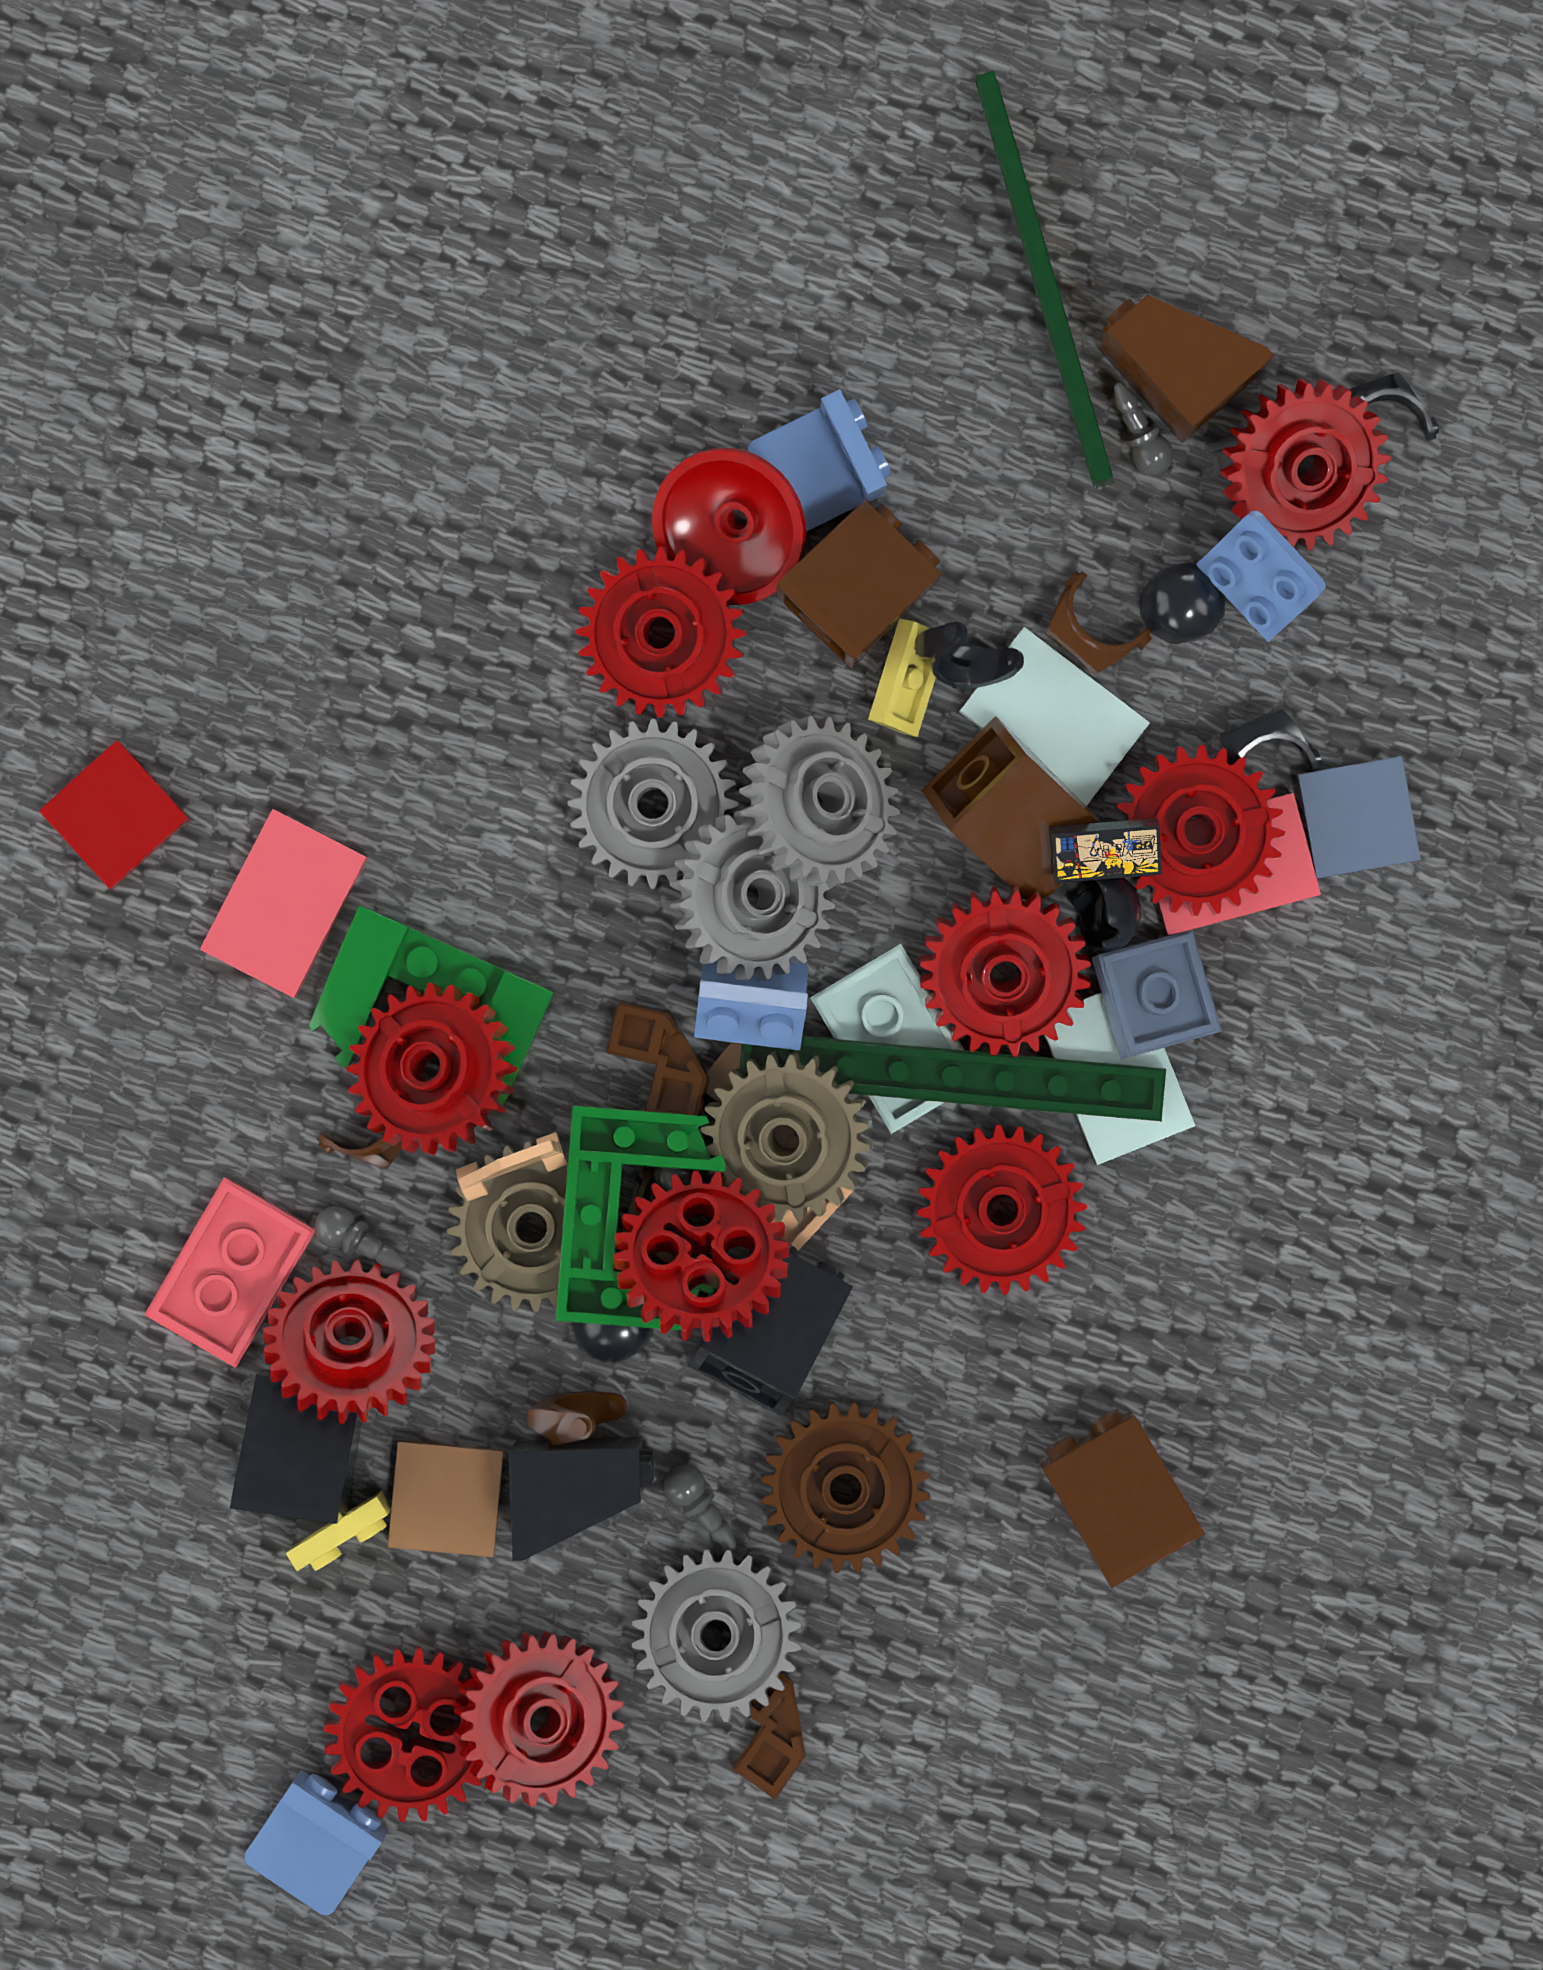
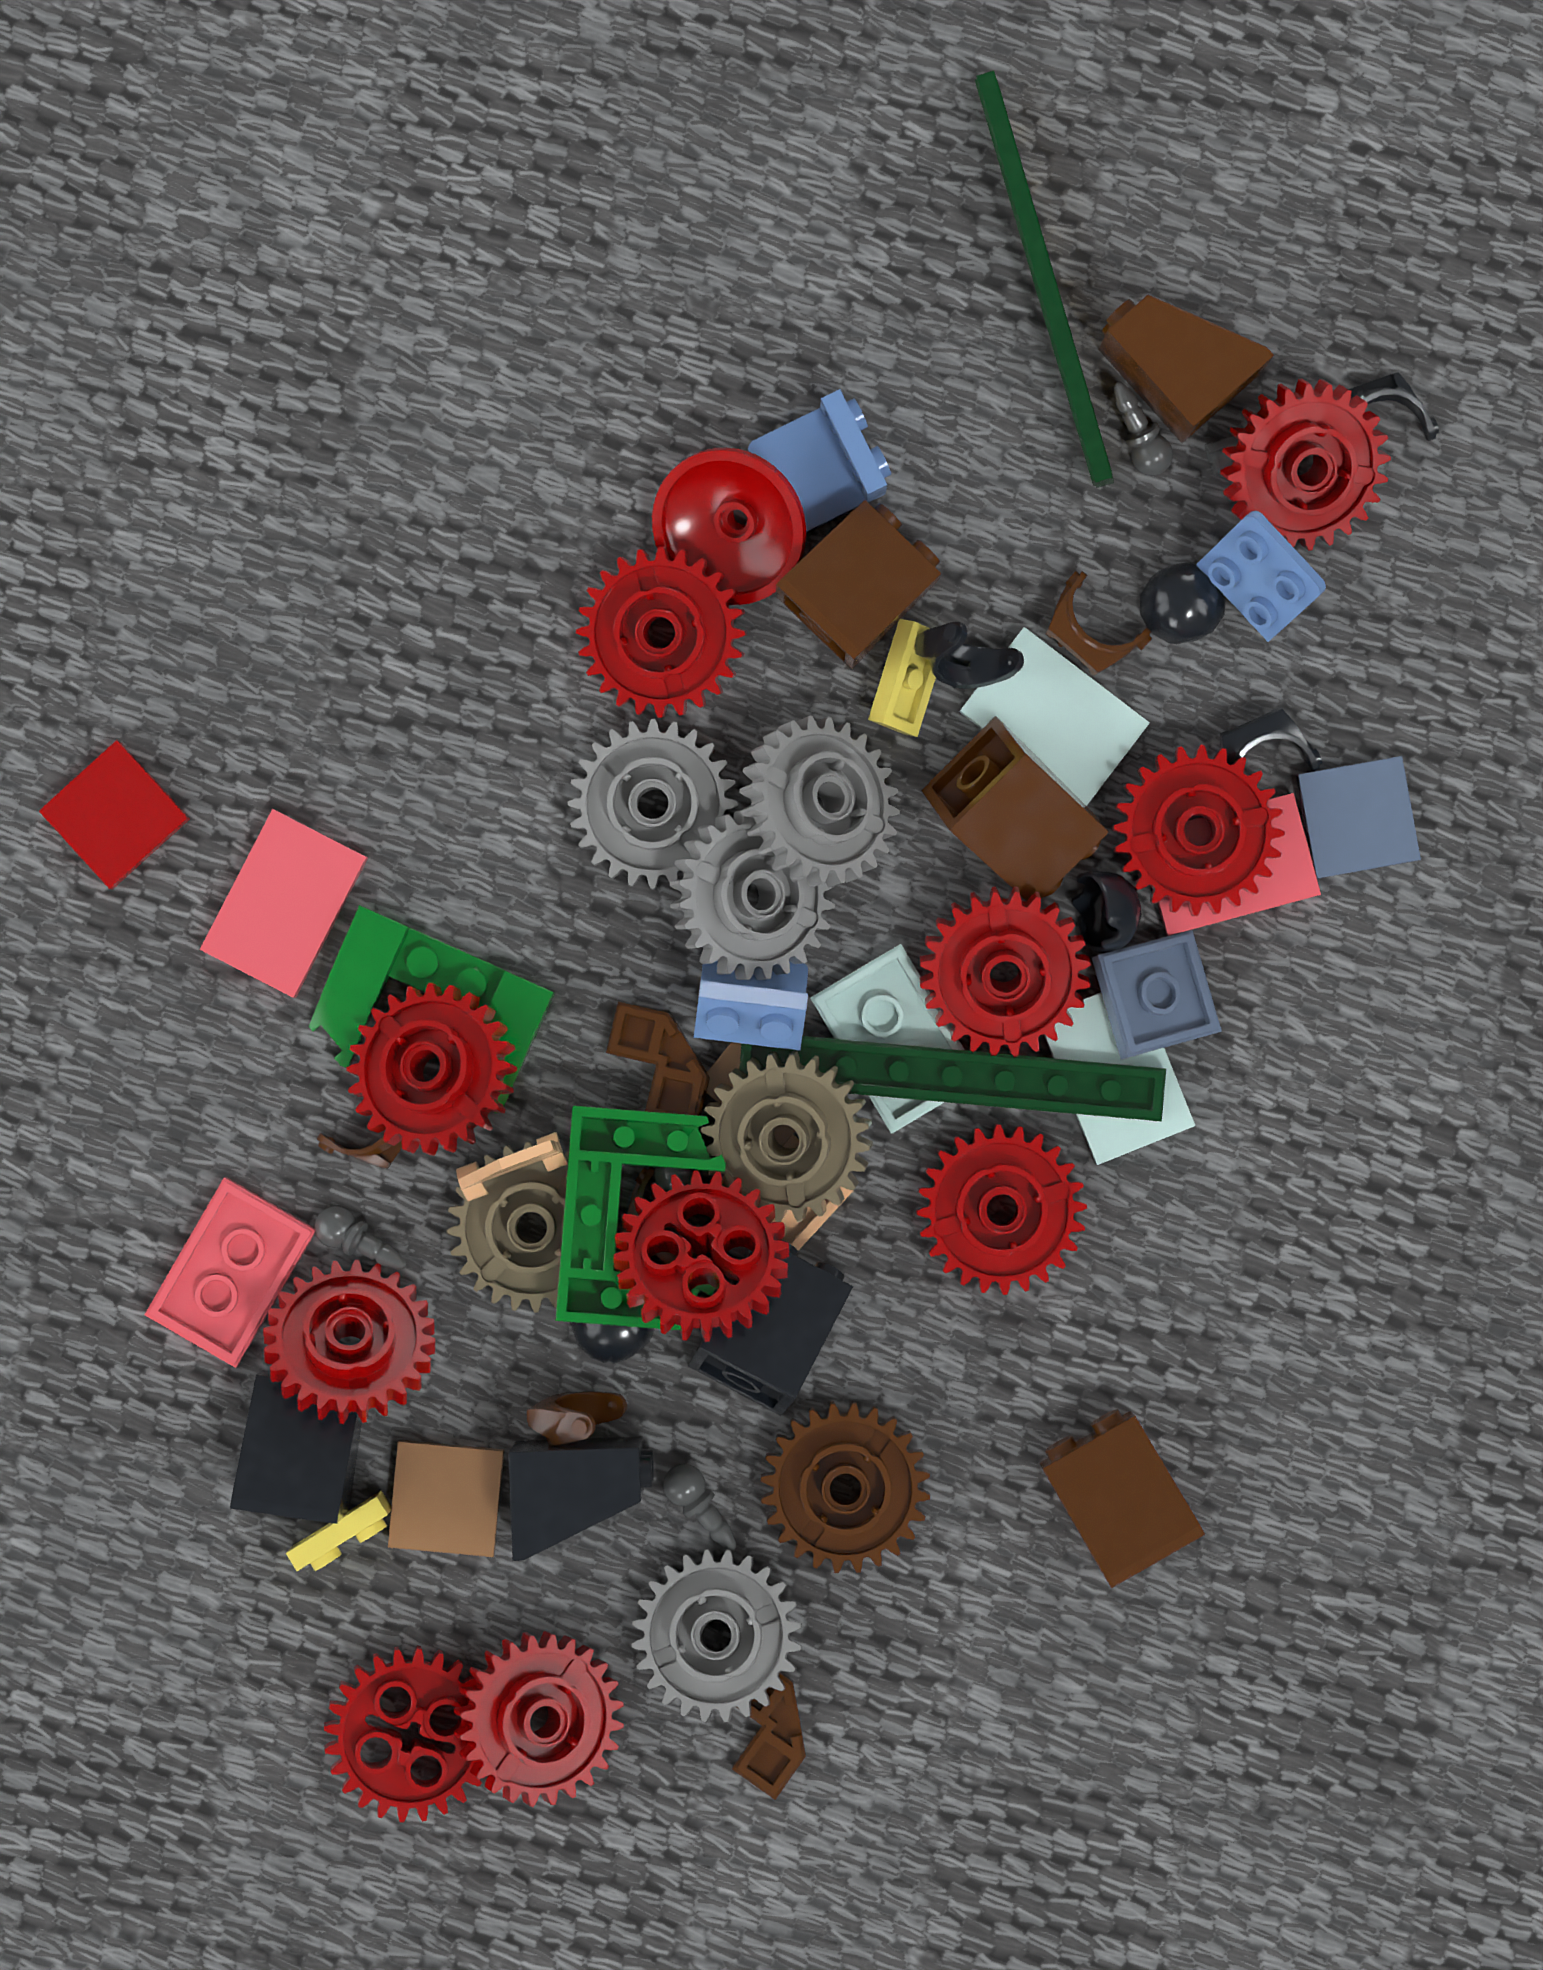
medium blue bracket [244,1770,388,1915] -> none
tile [1050,818,1162,883] -> none

